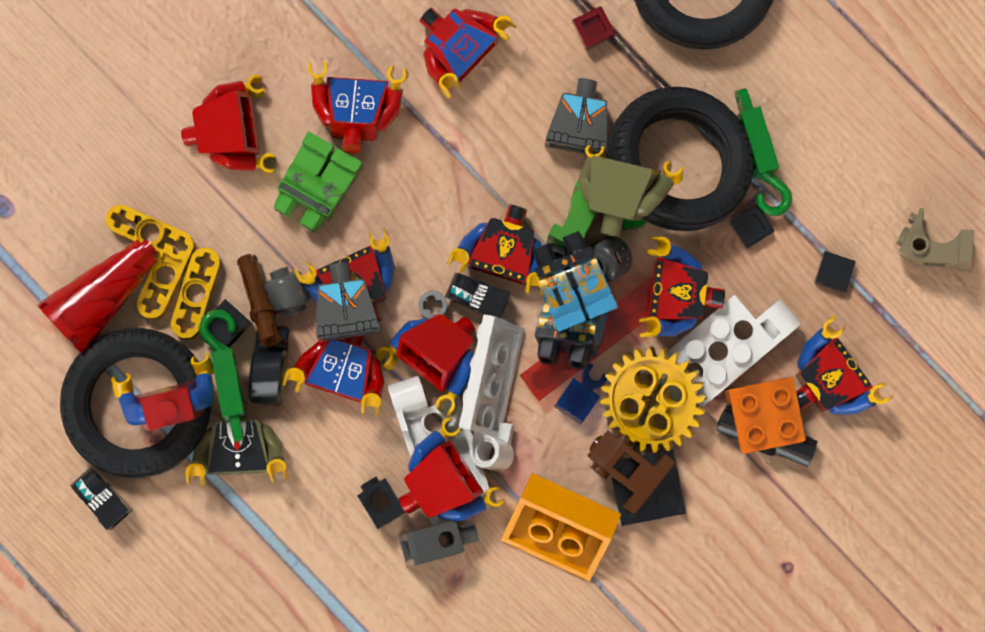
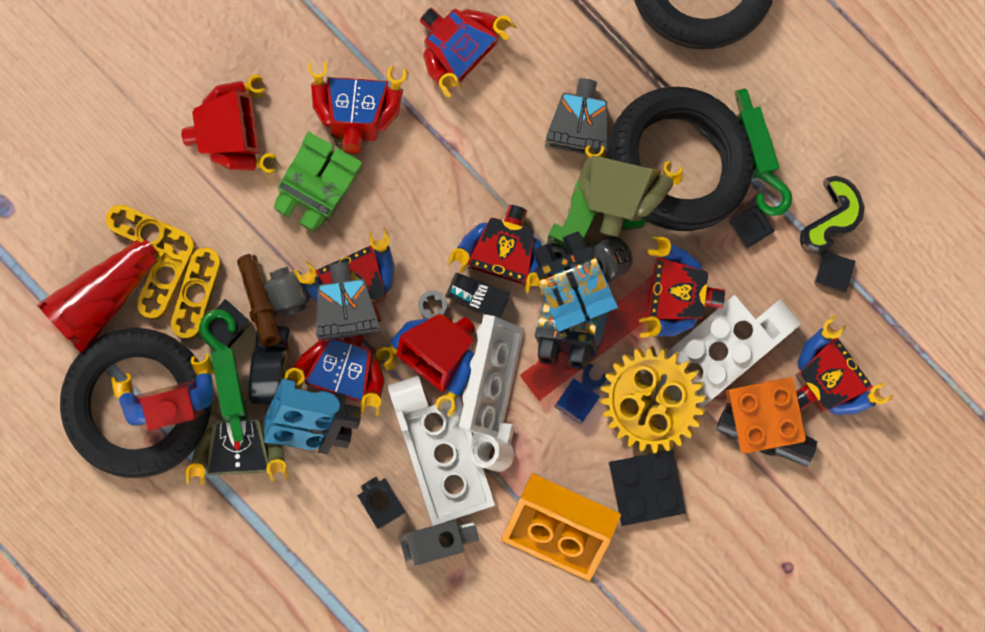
black leg [71,467,133,530] -> none
red torso [399,417,505,521] -> none
dark red plate [572,6,616,51] -> none
reddish brown tile [587,430,676,515] -> none
dark tan tile [896,208,974,272] -> none
none -> dark azure hips [264,379,361,455]
none -> black animal [800,176,865,254]

